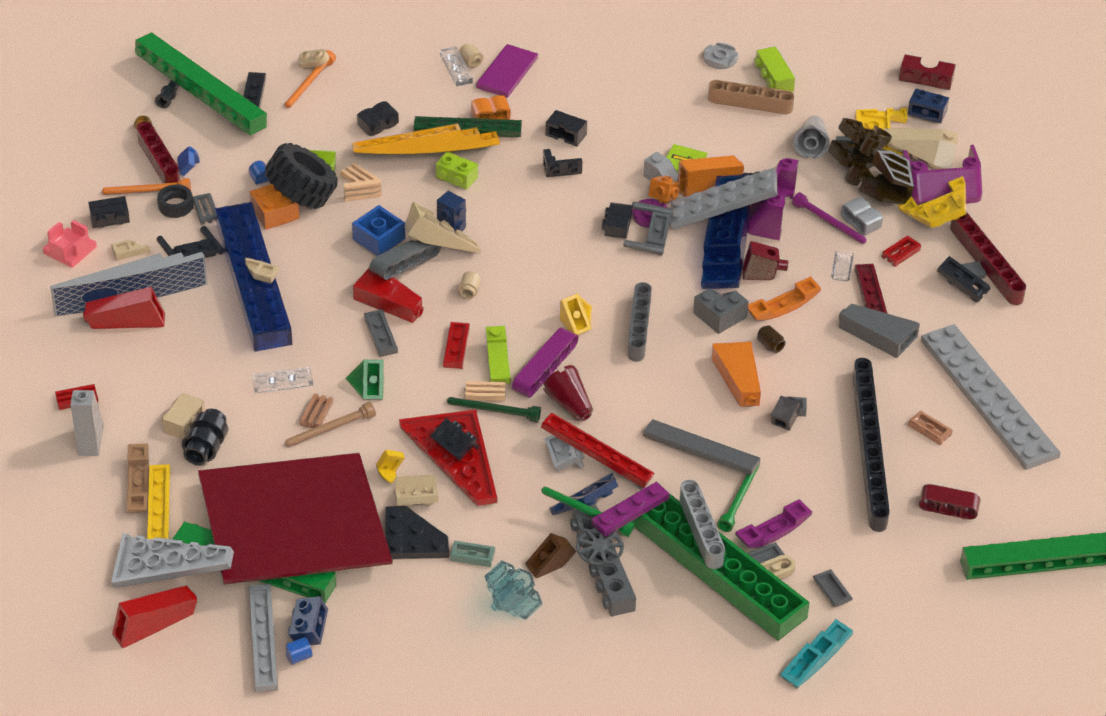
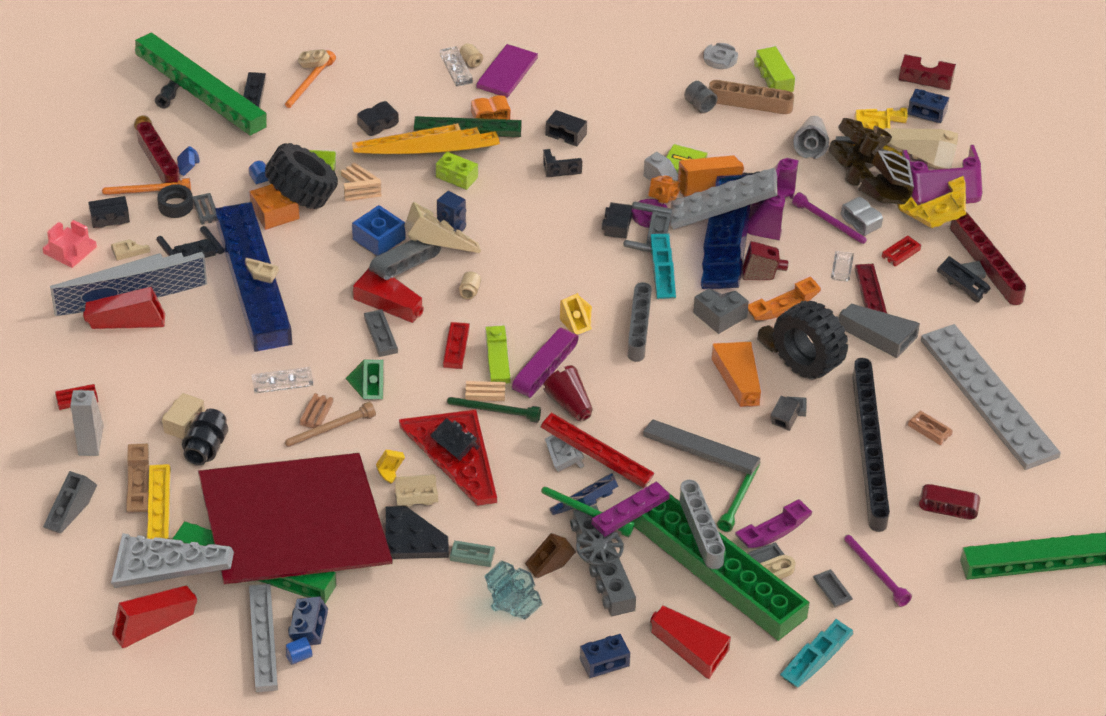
none -> dark grey slope [43,471,97,533]
none -> dark blue brick [580,634,631,679]
none -> teal slope [650,233,676,299]
none -> red slope [650,605,731,679]
none -> dark grey wheel [684,81,718,113]
none -> black tyre [773,301,848,379]
none -> magenta piece [844,535,912,607]

